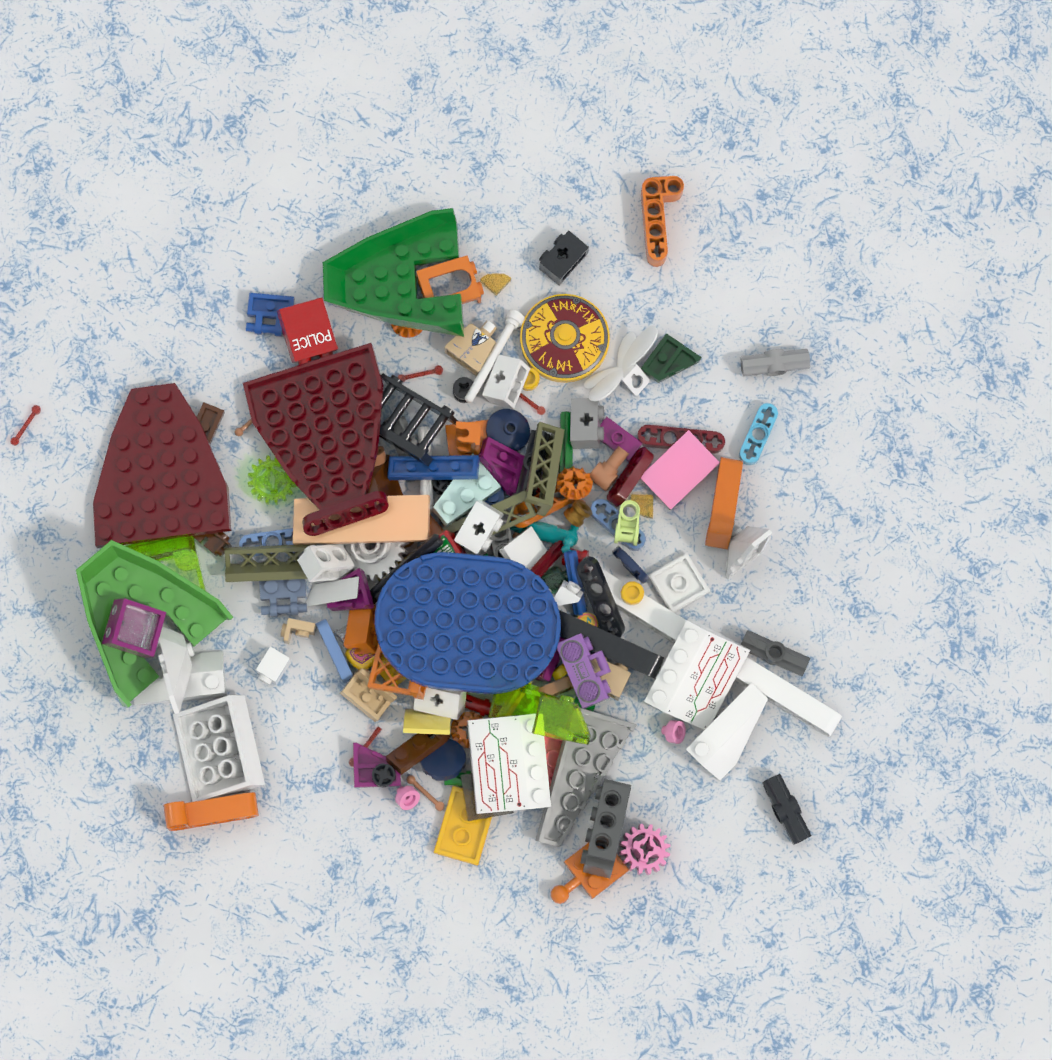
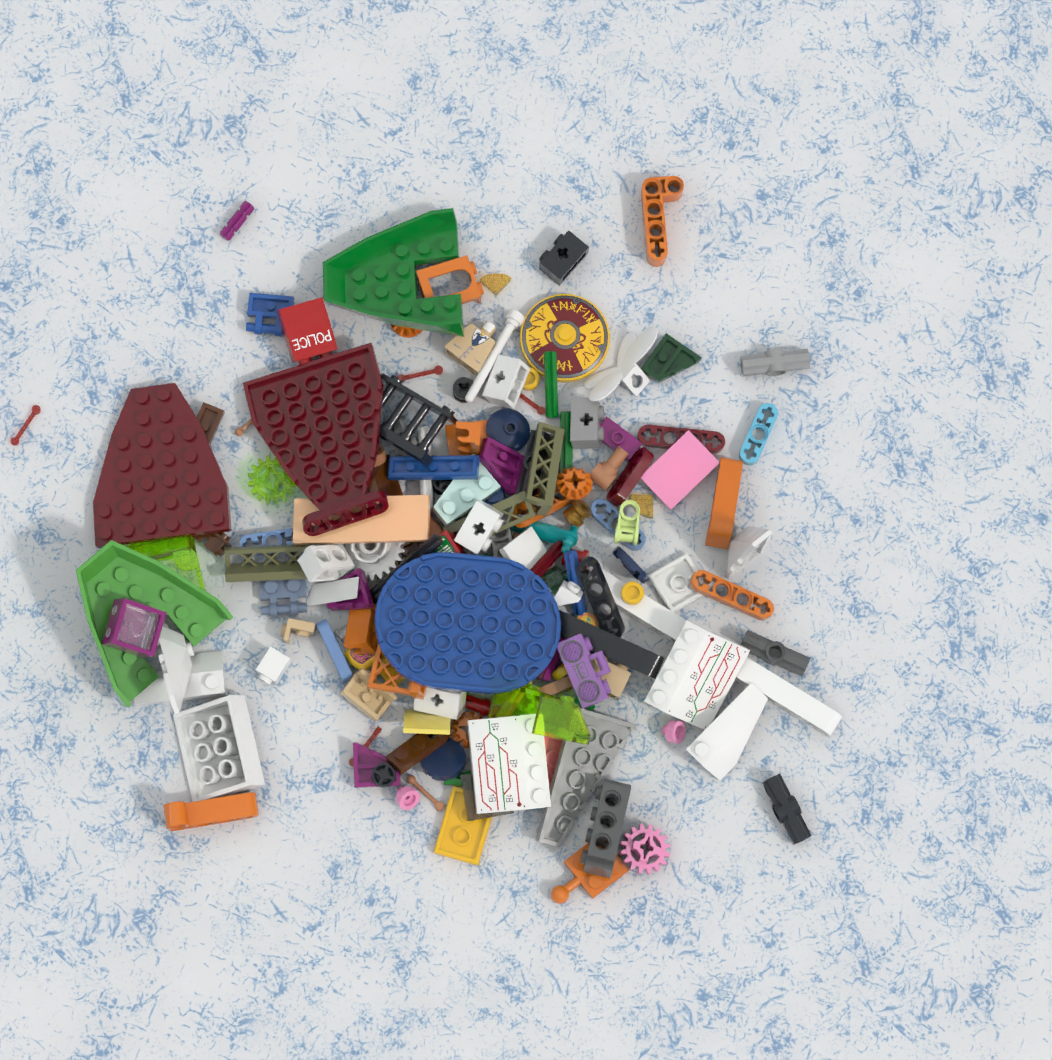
none -> magenta axle [220,201,254,241]
none -> green axle [544,351,558,418]
none -> orange beam [690,570,774,620]

